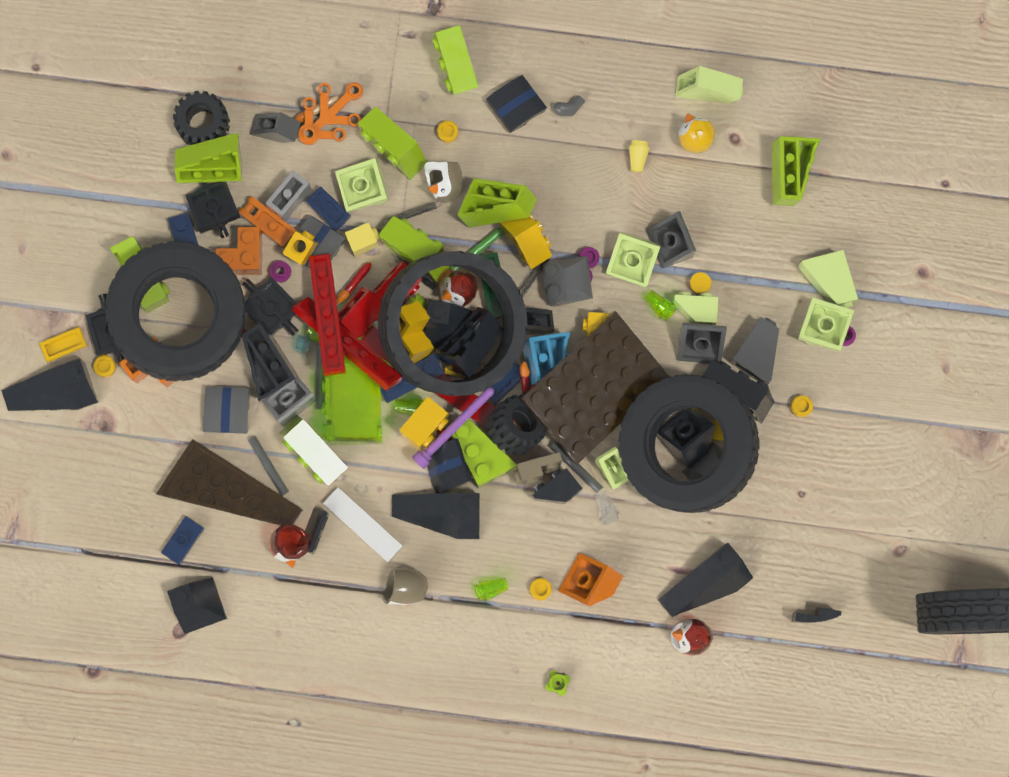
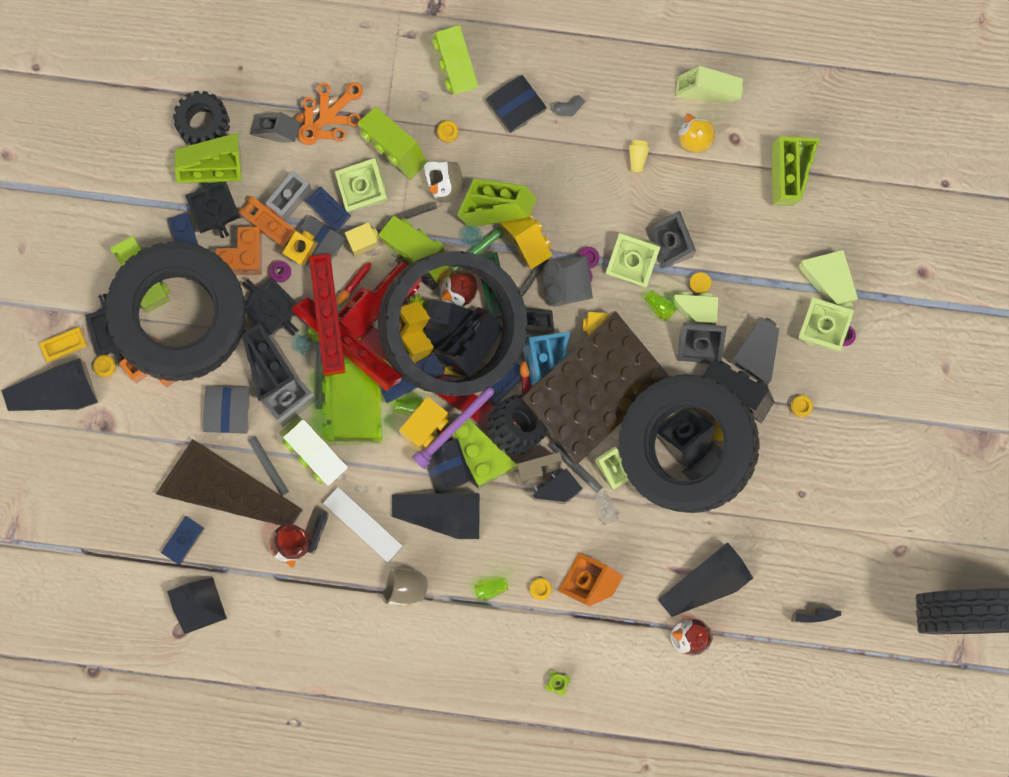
none -> clear light blue plate [463,226,484,247]

